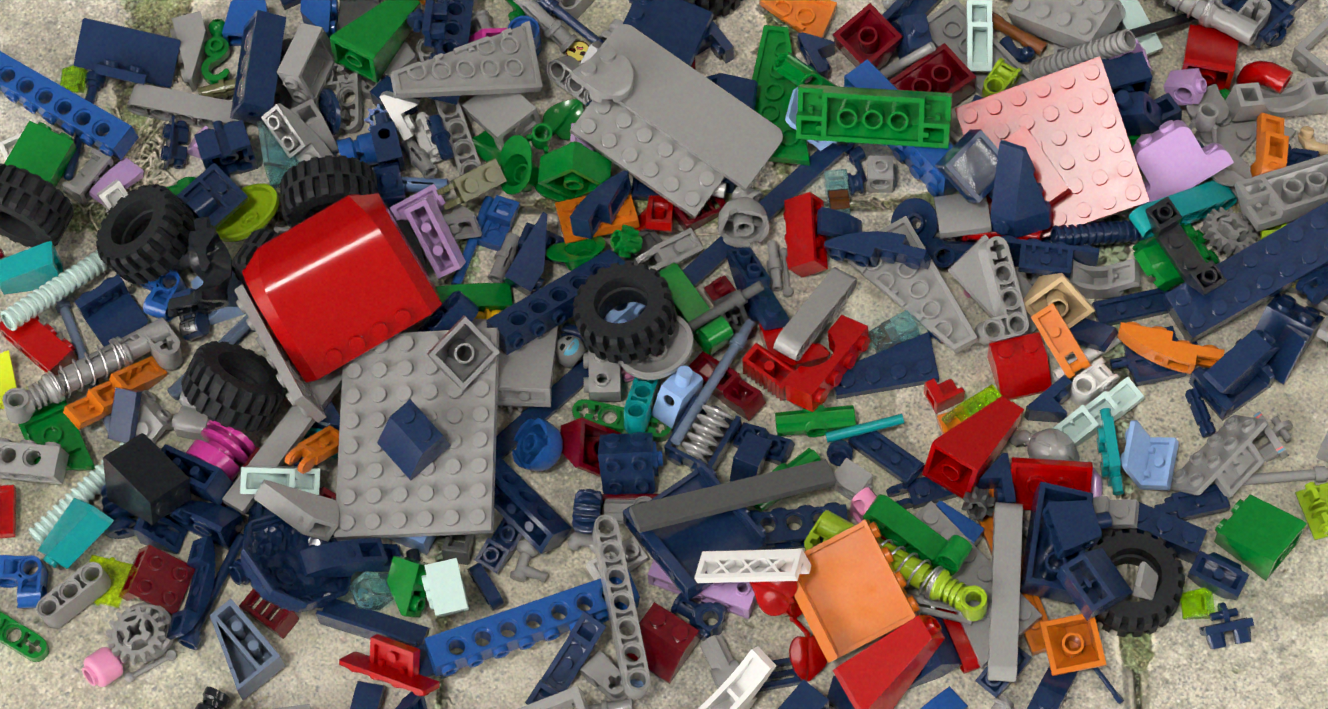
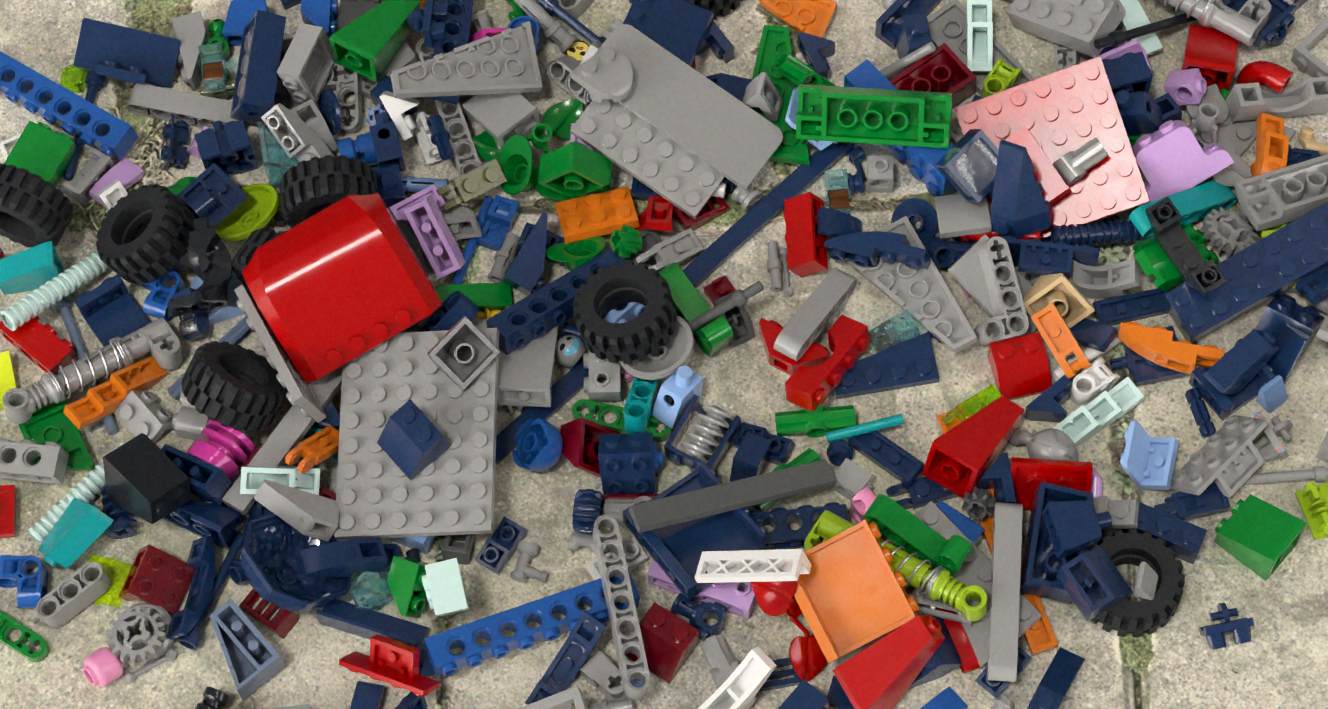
tile [108,387,142,443] -> none
dark blue slope [133,517,188,554] -> none
light grey pin [400,137,438,179] -> none
dark blue beam [467,562,505,611] -> none
dark blue brick [494,457,571,554] -> none
dark blue slope [570,171,632,239] -> none
sand blue bar [671,319,755,445] -> none
dark red slope [688,351,766,421] -> none
light grey cylinder [717,197,769,248] -> none
dark blue slope [726,247,790,330] -> none
red brick [742,343,795,401] -> none
dark red slope [832,3,903,70] -> none
red panel [924,378,965,414] -> none
dark orange piece [992,11,1048,56] -> none
dark blue arm [999,36,1035,63] -> none
light grey piece [1029,29,1136,79] -> none
orange slope [1039,614,1106,676] -> none
dark blue hinge [1092,667,1124,704] -> none
teal plate [1096,408,1124,496] -> none
clear neon green slope [1181,587,1215,620] -> none
dark blue slope [1187,551,1250,601] -> none
none -> clear light blue leg [198,43,227,92]
none -> light grey slope [742,72,783,121]
none -> light grey piece [1053,137,1109,185]
none -> medium blue slope [1256,375,1288,413]

